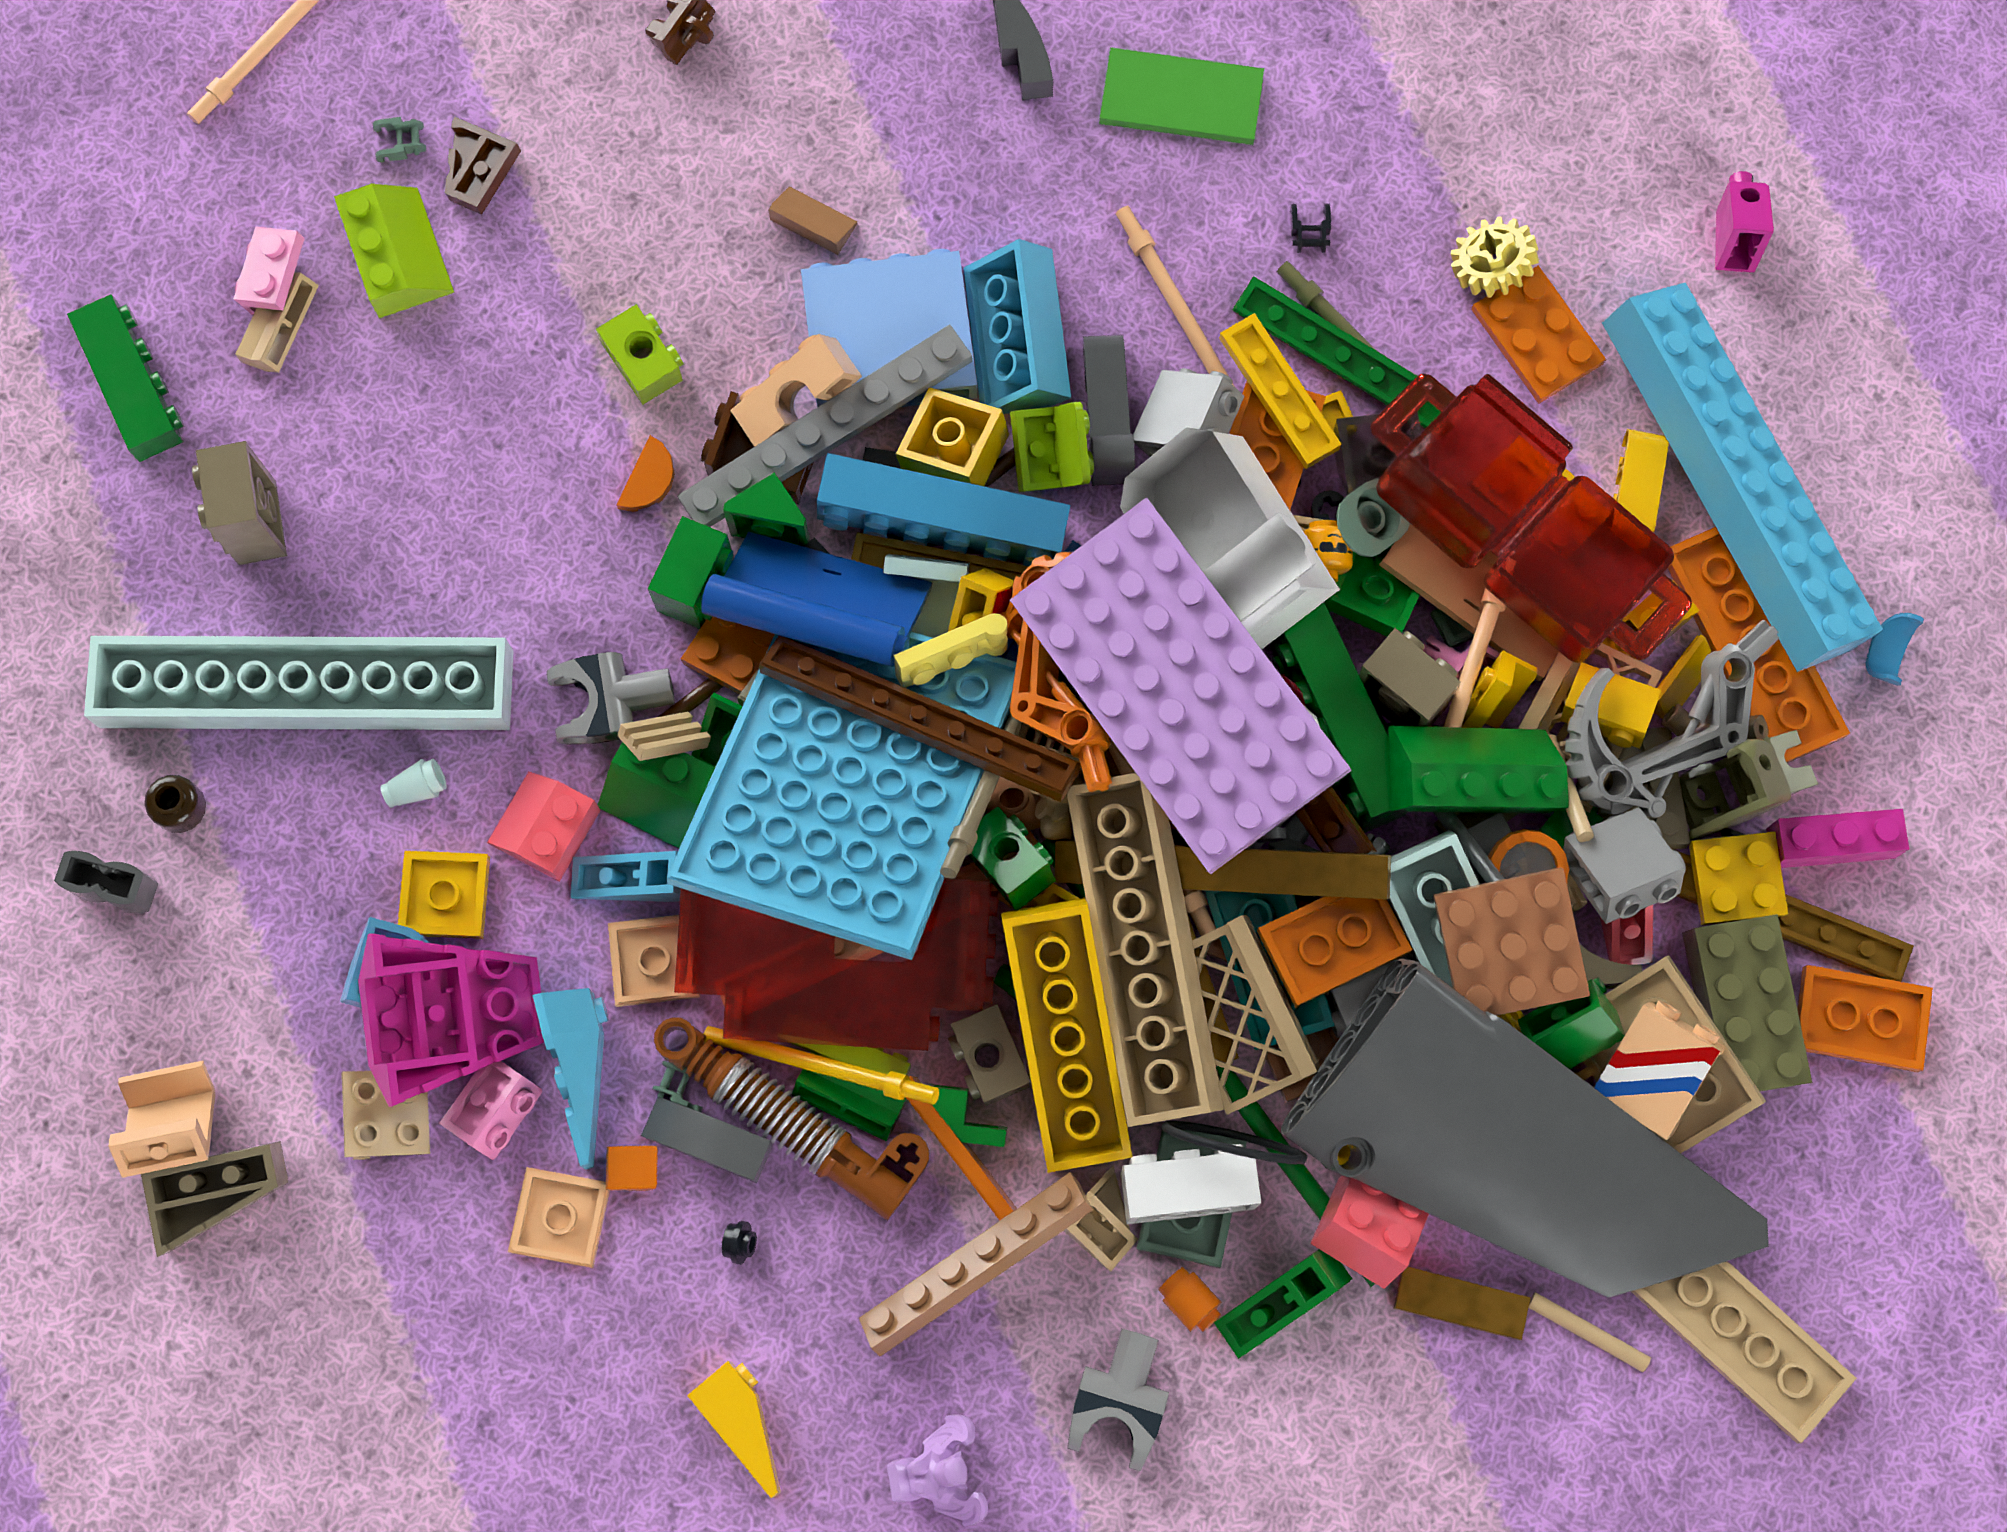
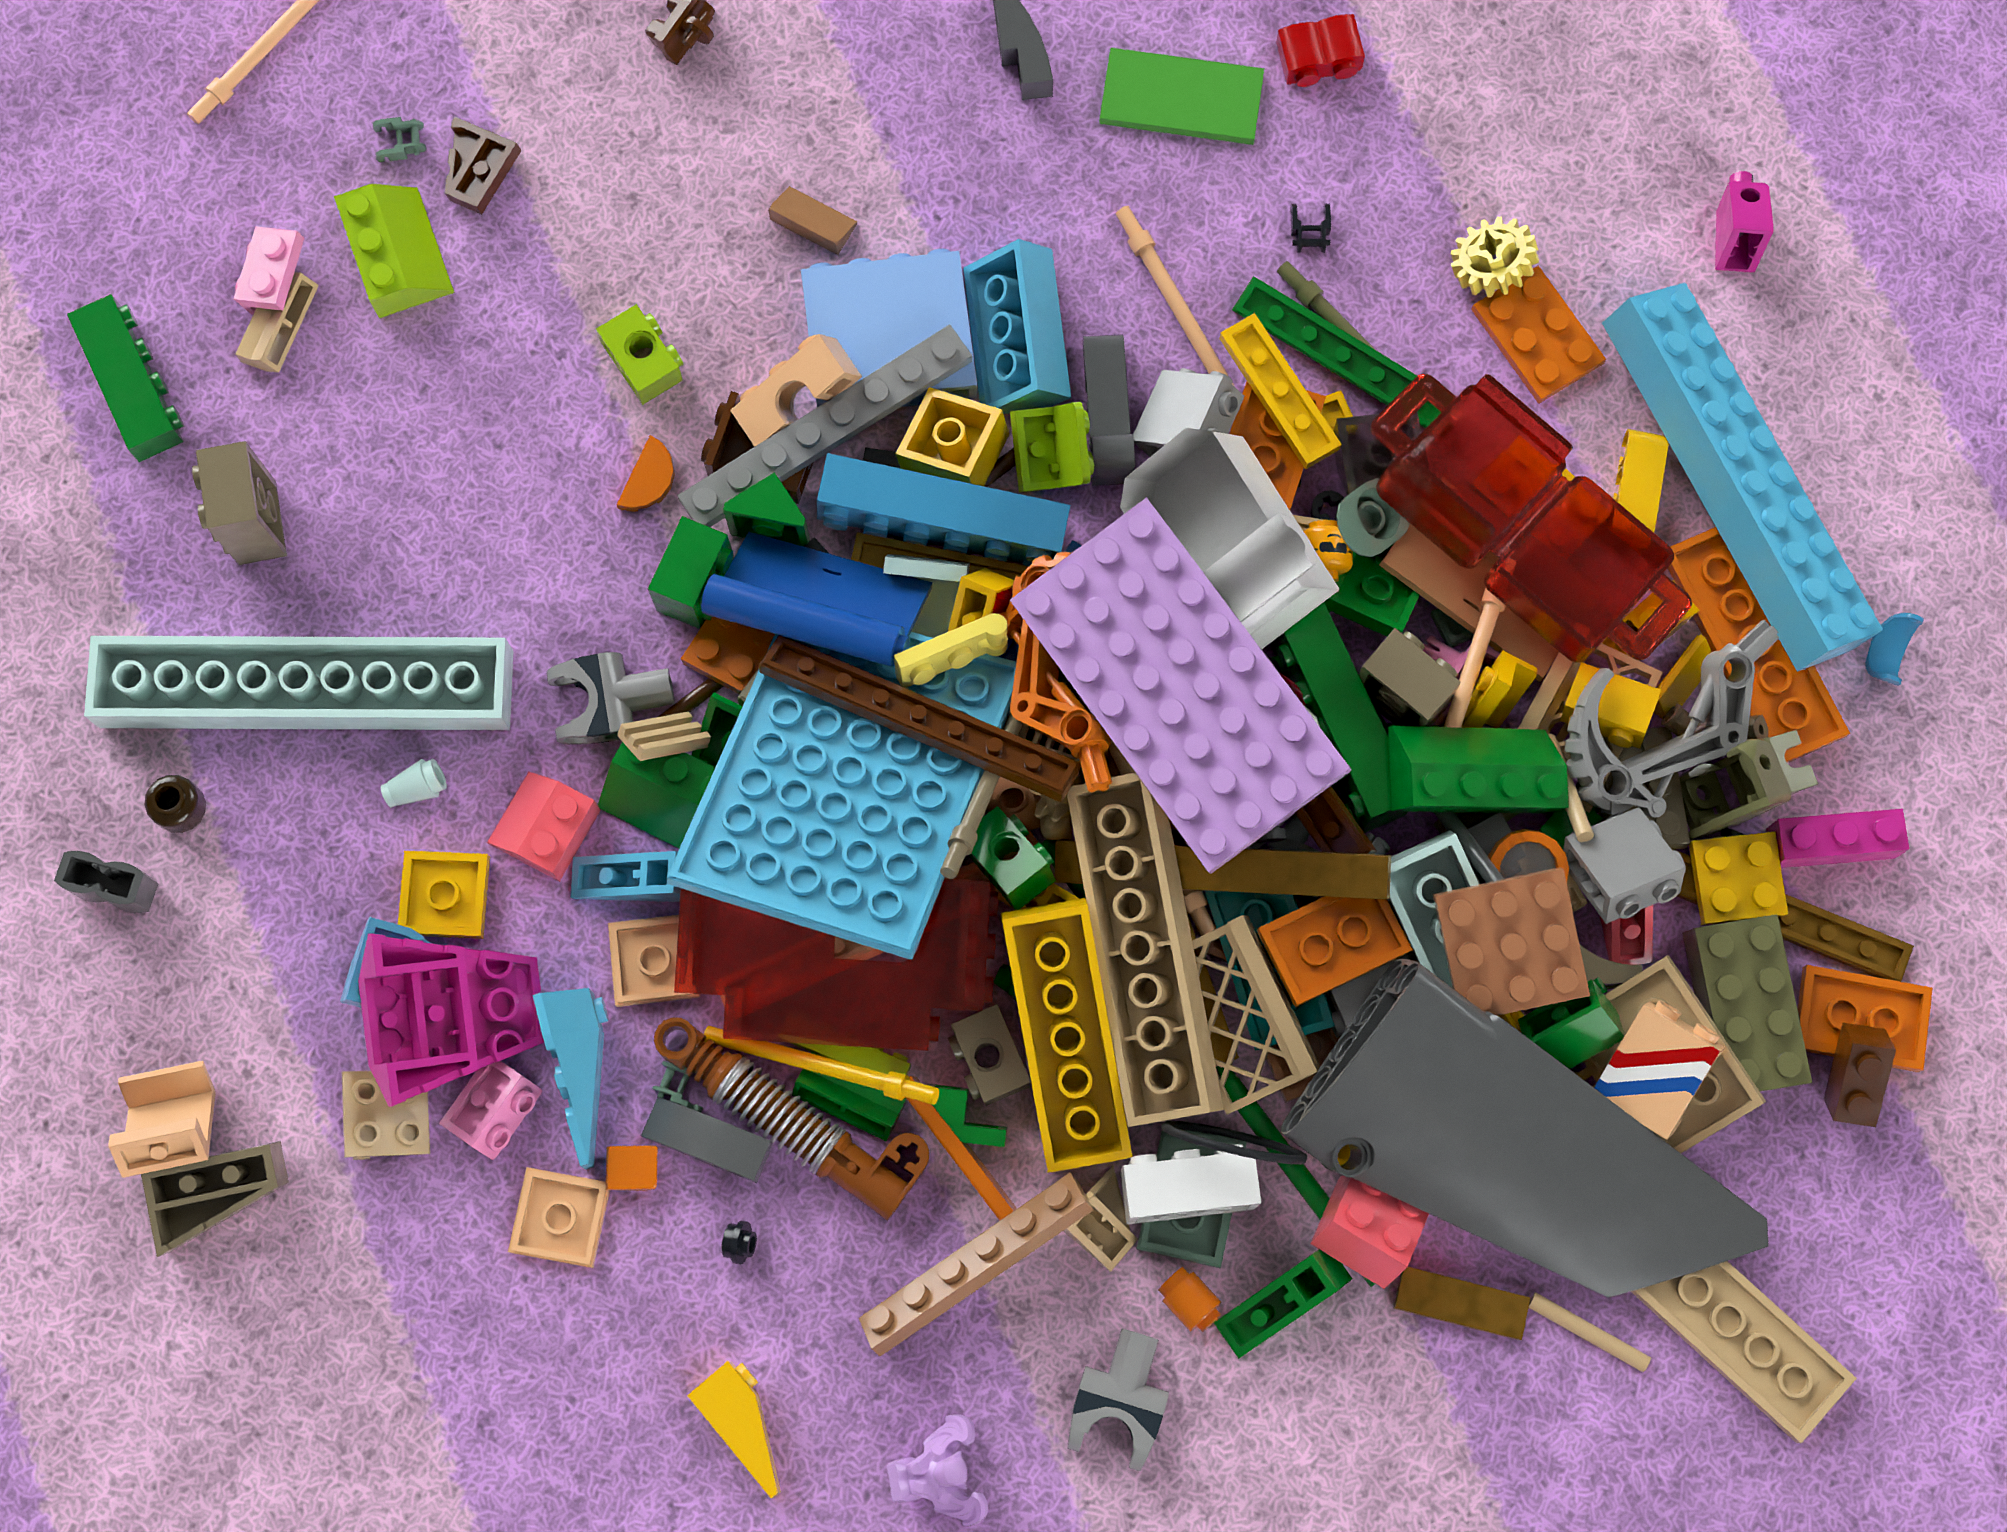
none -> red brick [1276,14,1365,87]
none -> reddish brown brick [1824,1023,1896,1127]

